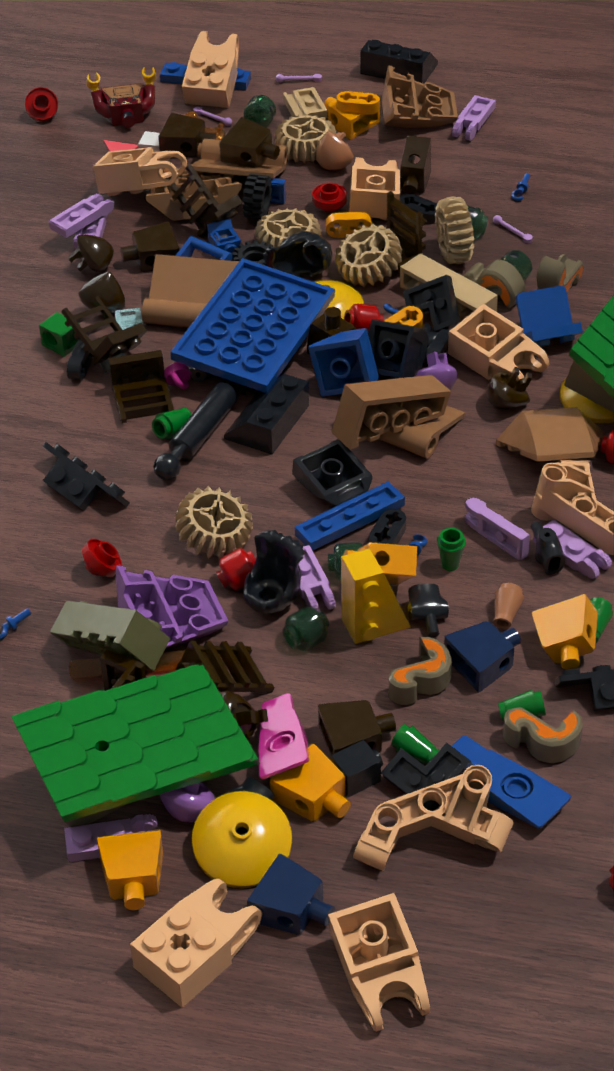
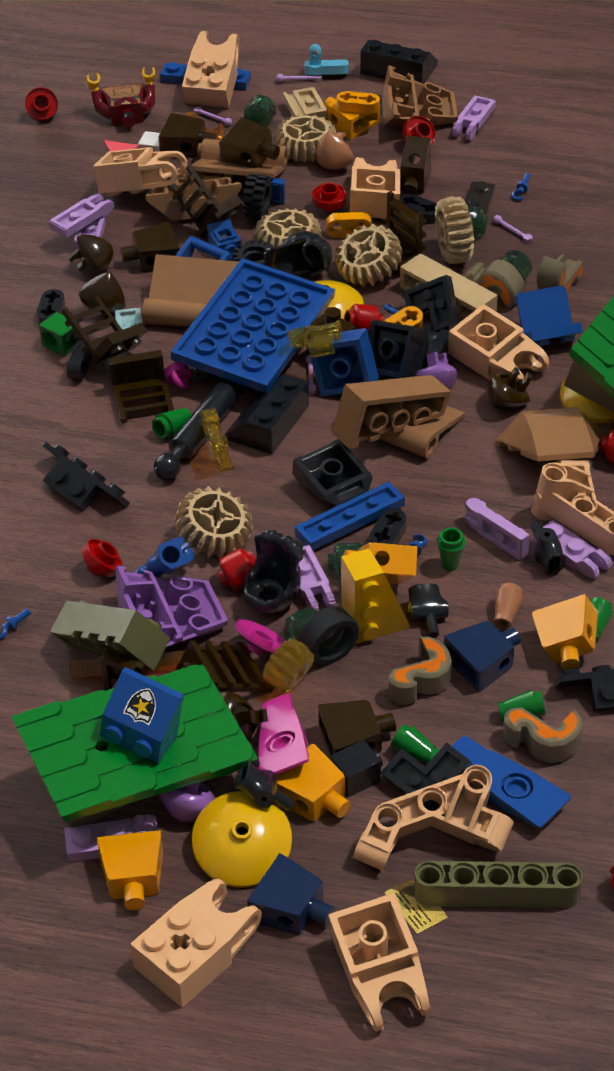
none -> black beam [37,289,65,325]
none -> blue slope [100,667,184,763]
none -> blue animal [133,537,194,577]
none -> clear yellow piece [200,408,234,472]
none -> black piece [234,761,295,812]
none -> dark pink dish [235,619,291,656]
none -> clear yellow gear [263,638,314,692]
none -> clear yellow piece [287,320,343,358]
none -> black tyre [299,606,359,666]
none -> medium azure piece [304,44,349,75]
none -> lavender hinge [305,354,317,395]
none -> clear yellow sticker [385,879,448,933]
none -> red plate [402,116,436,145]
none -> olive beam [414,861,583,908]
none -> clear smoke plate [465,181,495,219]

